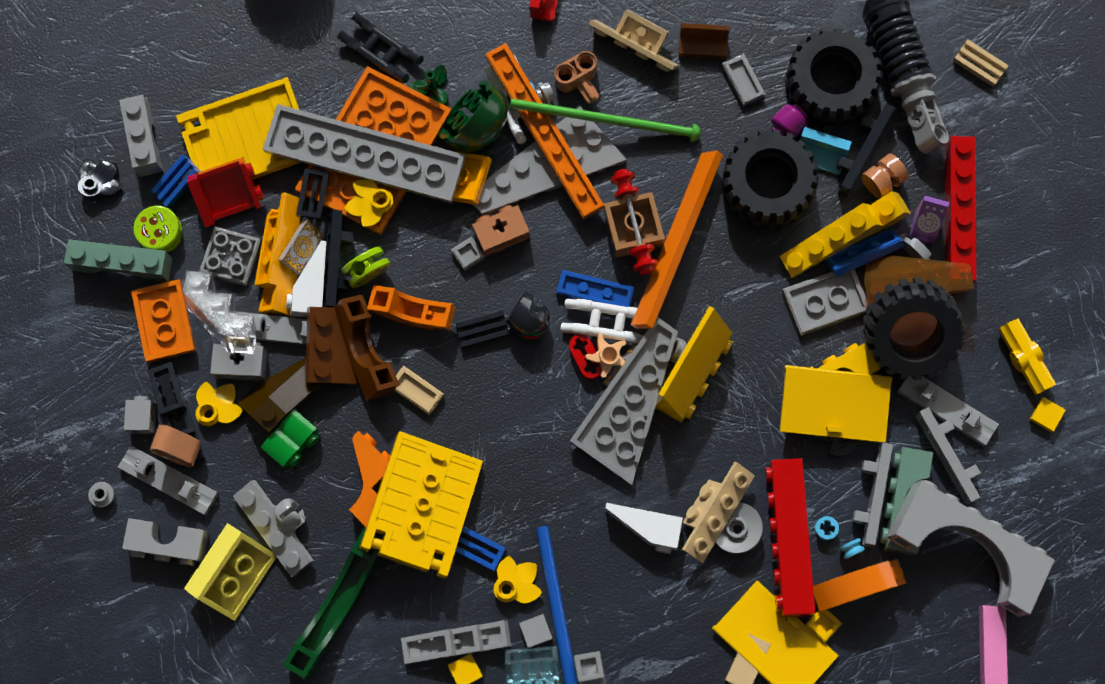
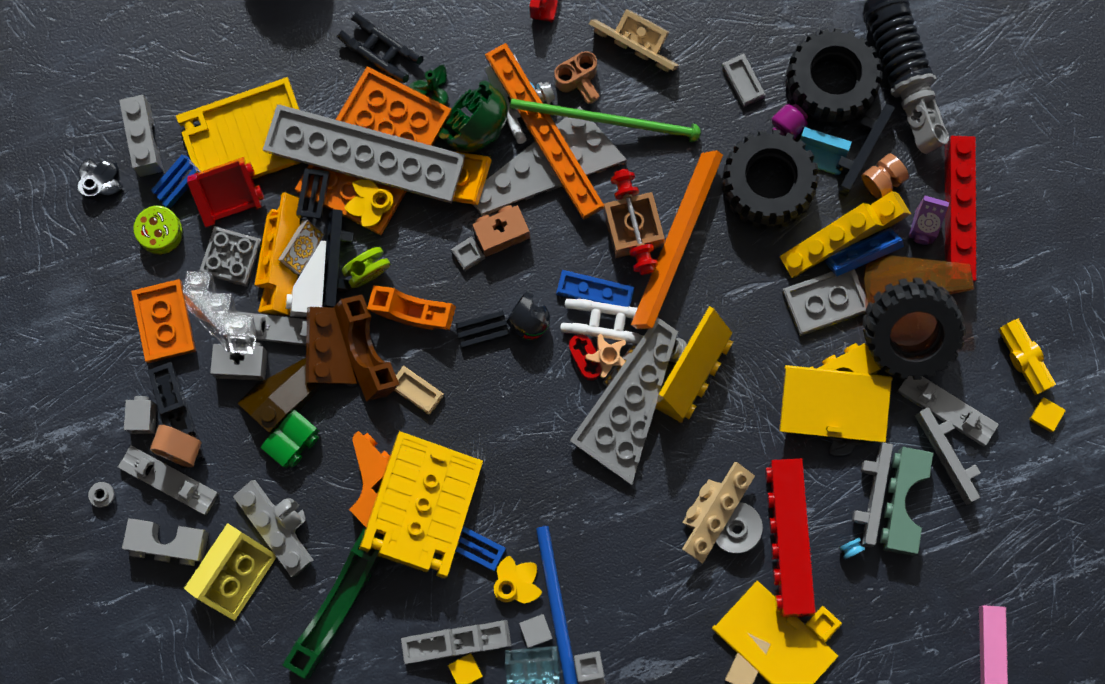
sand green arch [64,239,173,282] -> none
yellow plate [196,382,243,426] -> none
white slope [605,503,683,554] -> none
reddish brown panel [678,23,730,60] -> none
orange arch [813,559,906,612] -> none
medium azure bush [814,516,839,541] -> none
light grey arch [886,480,1055,617] -> none
light grey tile [899,233,937,275] -> none
tan tile [953,39,1009,87] -> none

